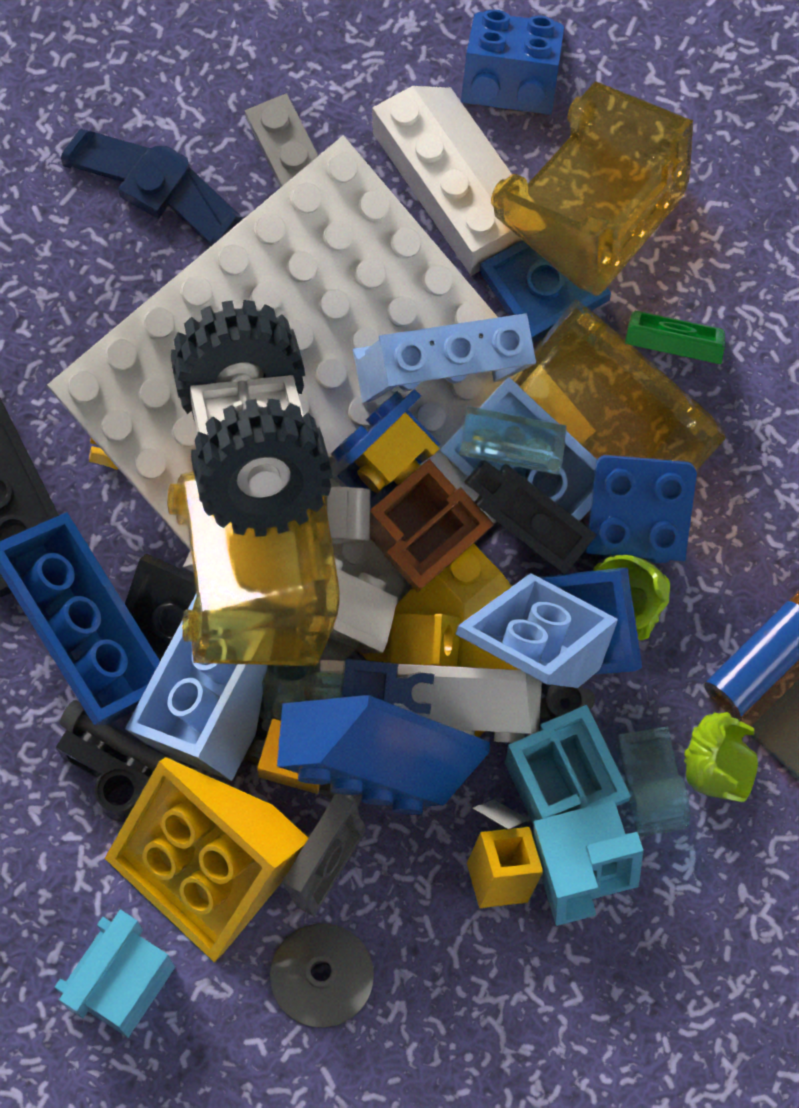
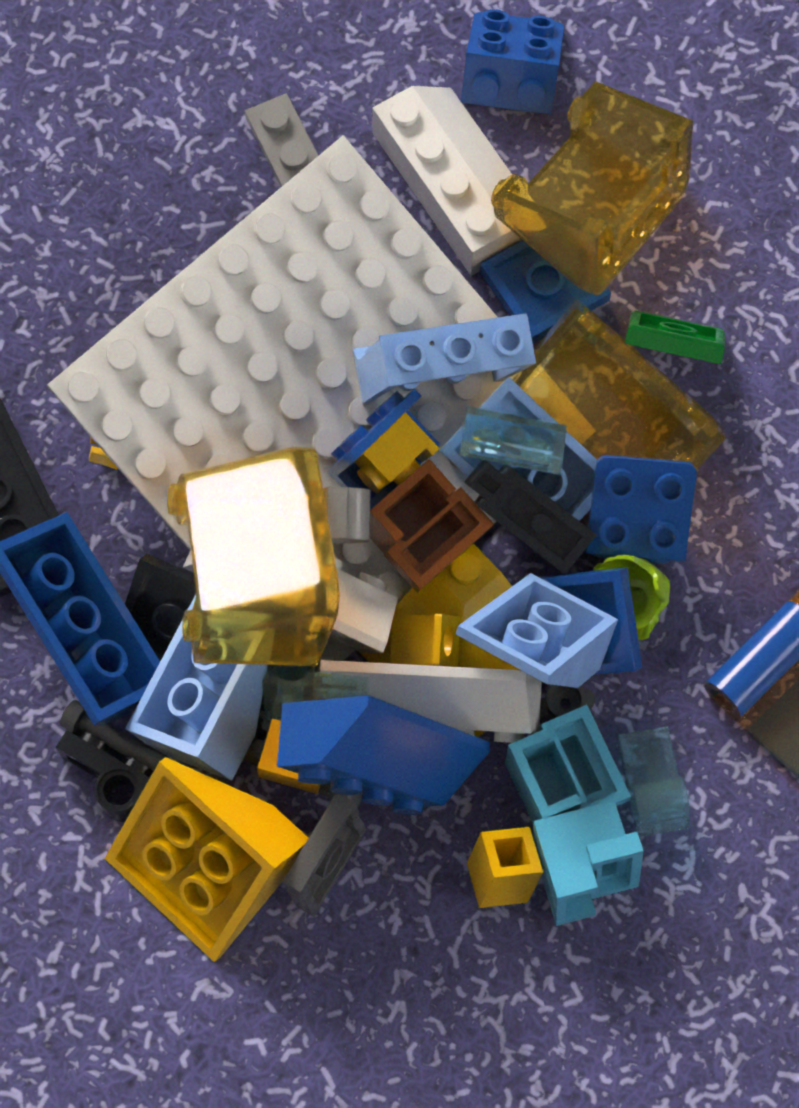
medium azure plate [55,909,175,1038] -> none
dark blue plate [61,129,243,246] -> none
black plate [171,300,333,537] -> none
dark grey dish [270,923,374,1028] -> none
dark blue plate [340,658,434,714] -> none
white sticker [473,800,529,829] -> none
lime hair [684,712,758,802] -> none

